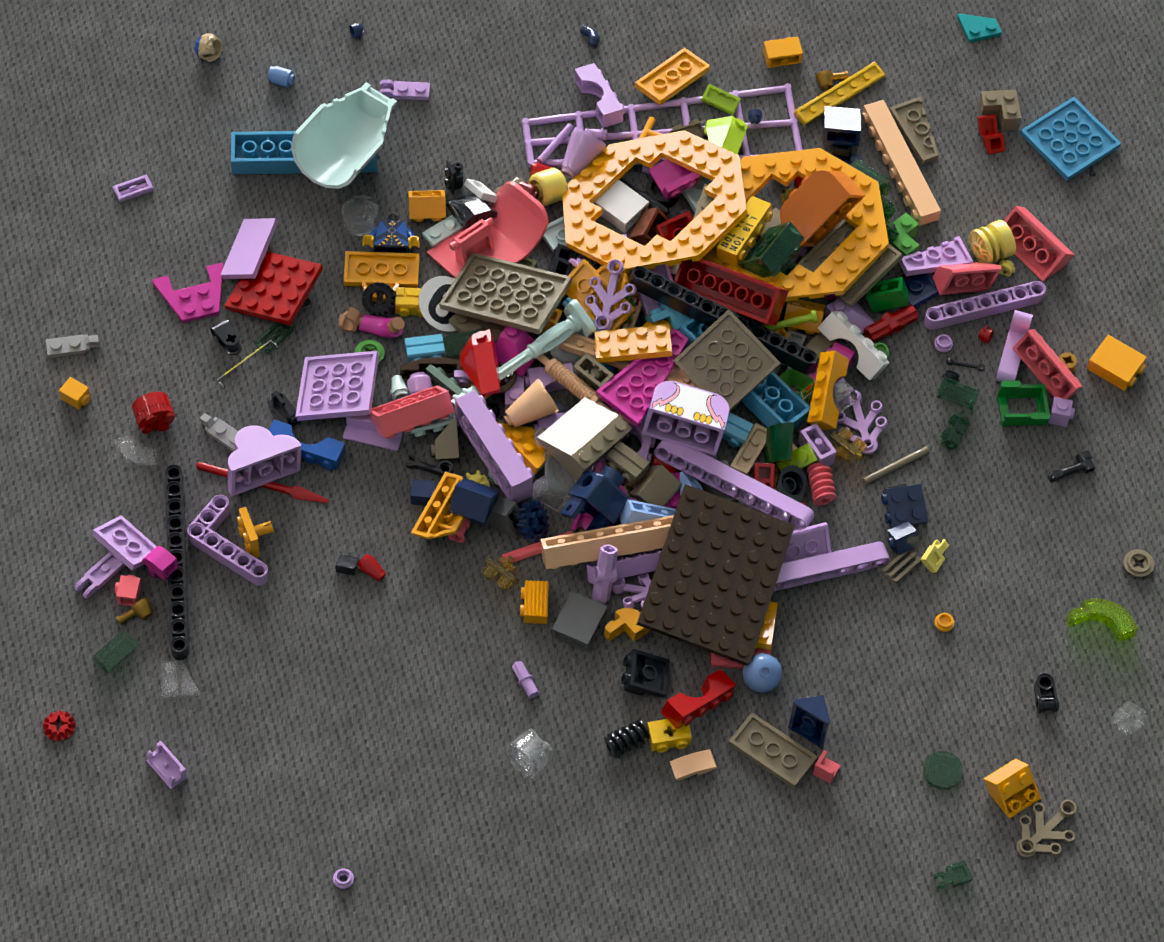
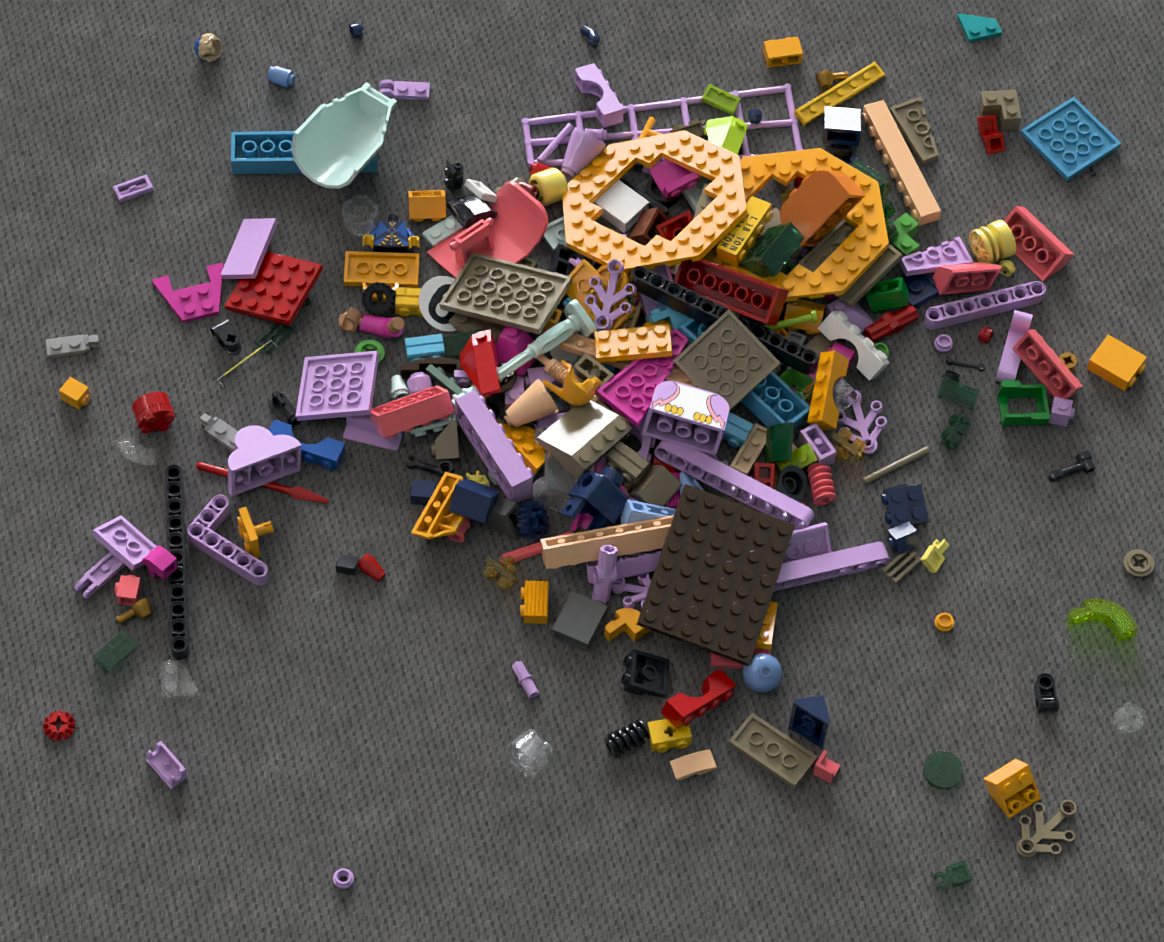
light orange plate [635,48,710,105] -> none
none -> light orange piece [542,359,603,406]

